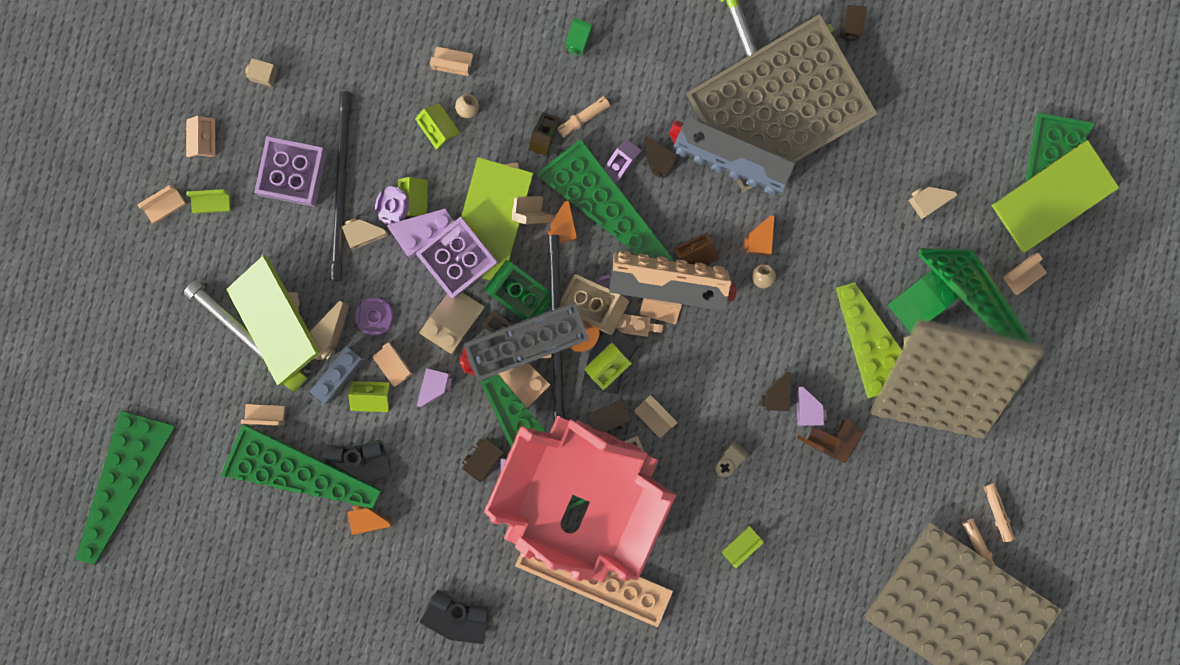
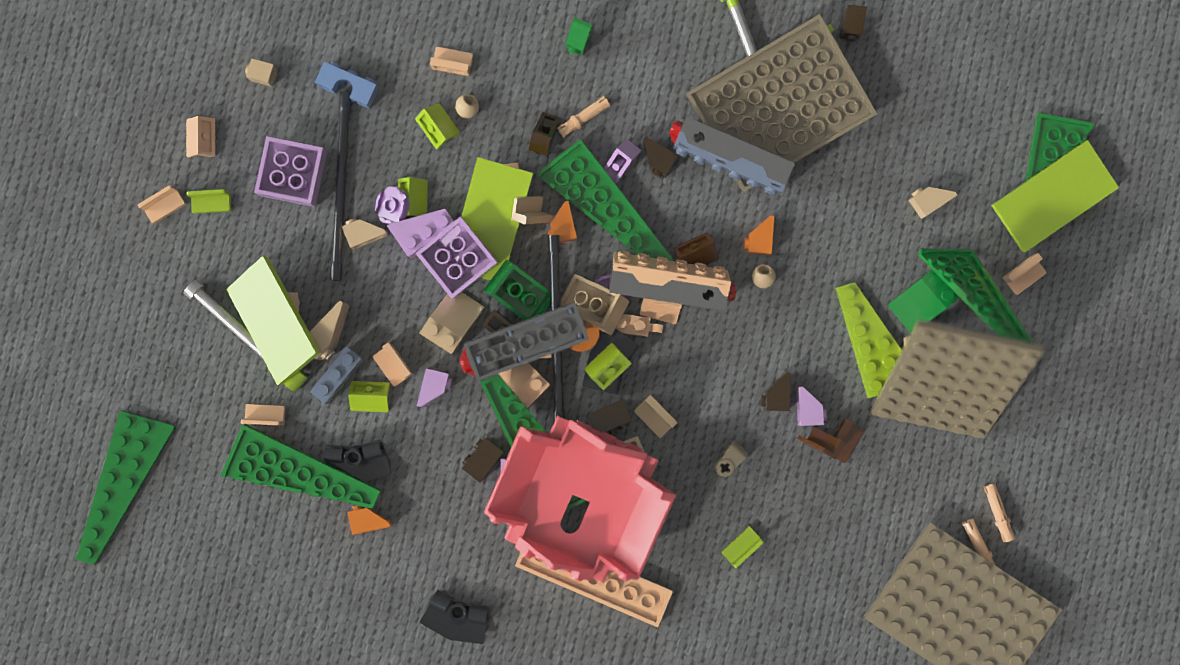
medium lavender tile [355,298,394,336] -> none
none -> medium blue arch [315,62,379,109]

